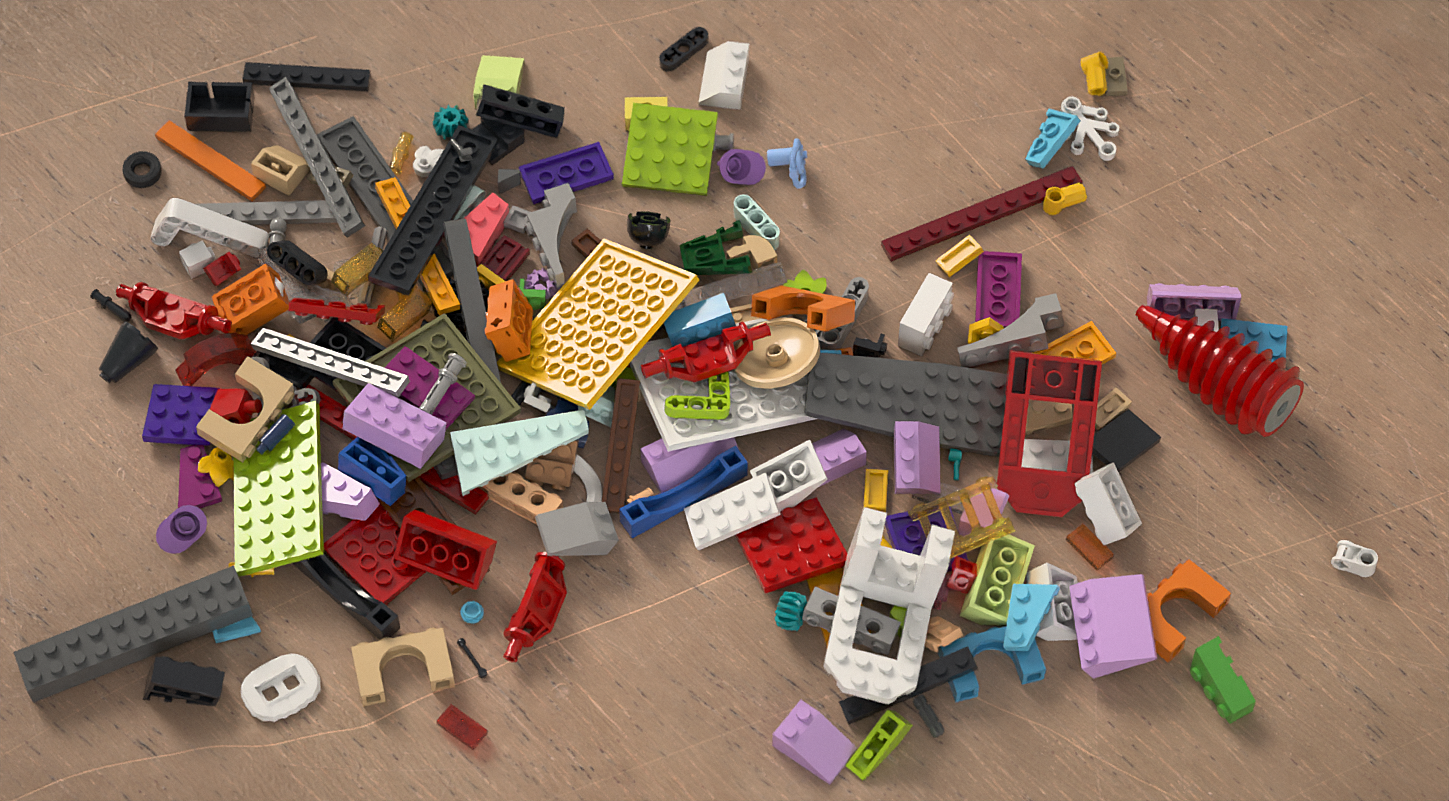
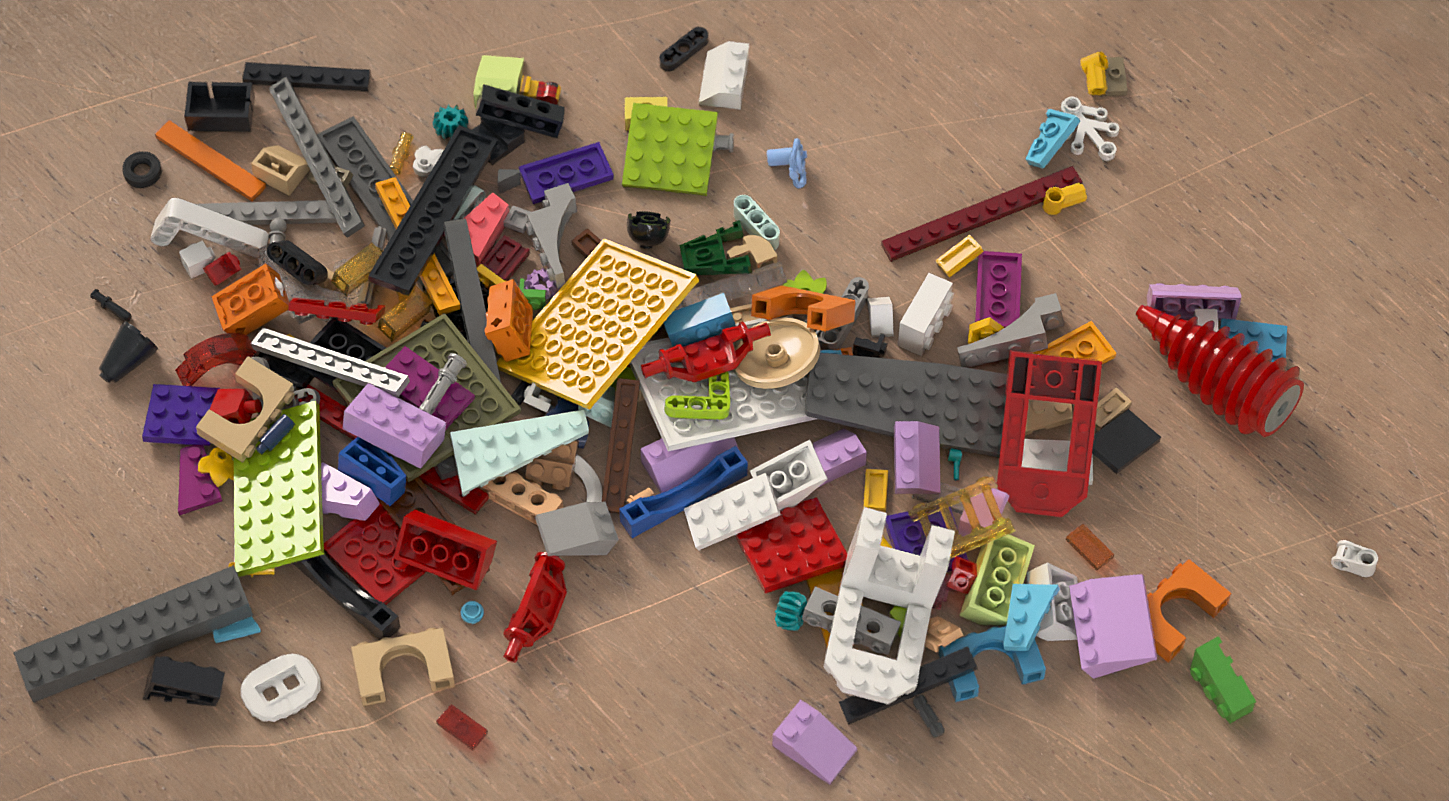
red plate [116,282,232,340] -> none
medium lavender piece [156,505,207,554] -> none
dark grey hand [450,139,472,162] -> none
black hinge [457,638,487,678] -> none
medium lavender piece [717,149,766,185] -> none
lime slope [845,709,913,780] -> none
white slope [1075,462,1142,546] -> none
none -> leg [520,76,561,105]
none -> white slope [867,297,894,338]

